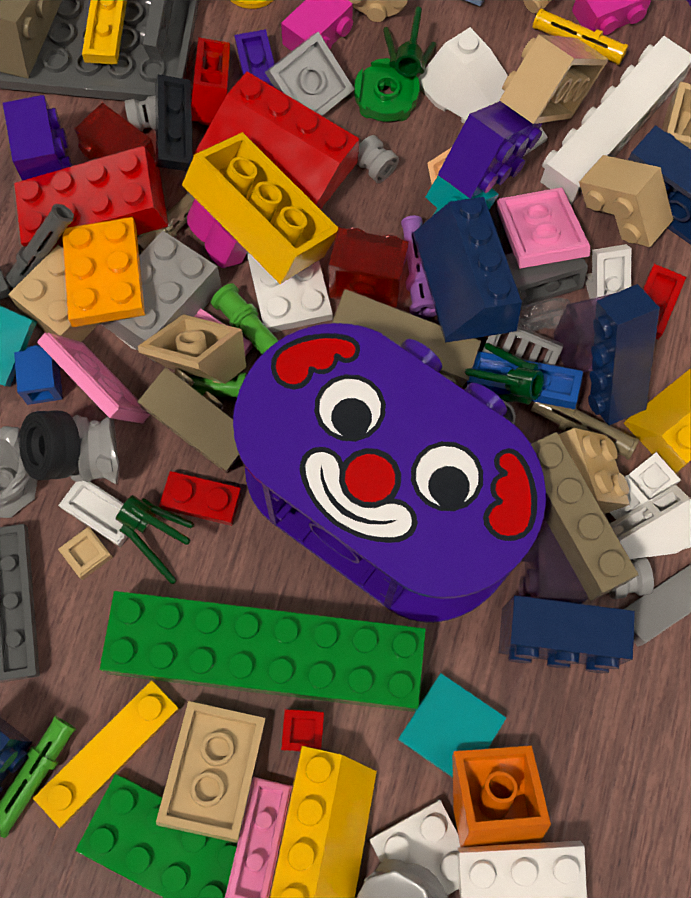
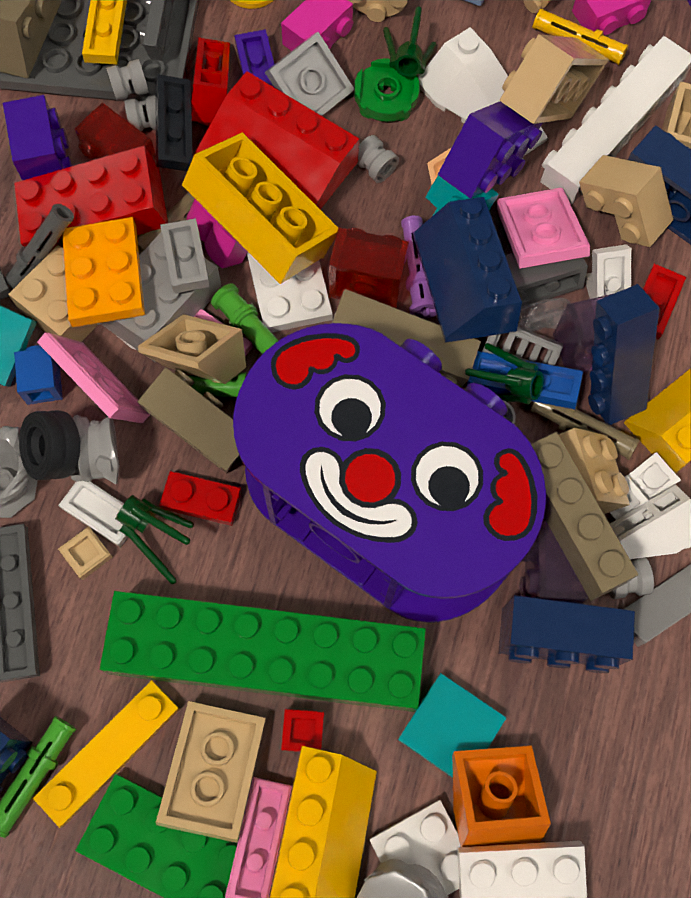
none -> light grey wheel [106,59,149,101]
none -> light grey plate [160,218,210,294]

